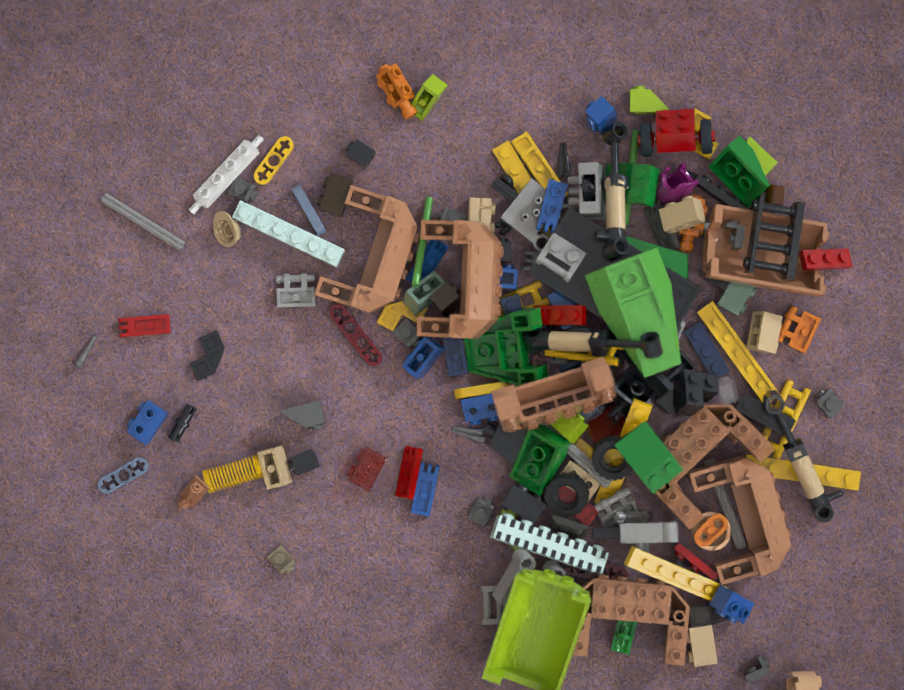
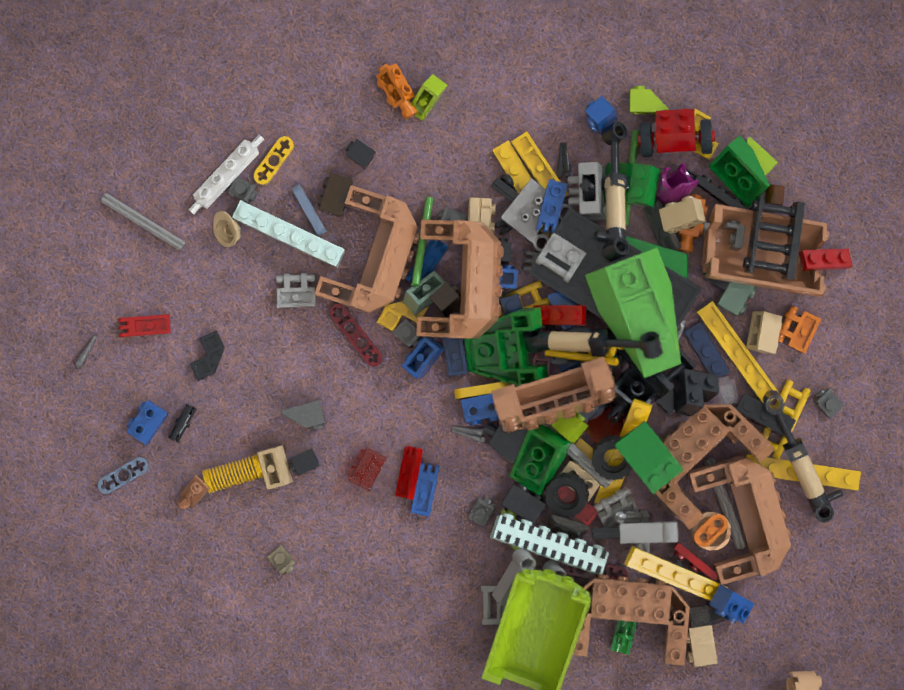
dark grey bracket [743,654,770,683] -> none

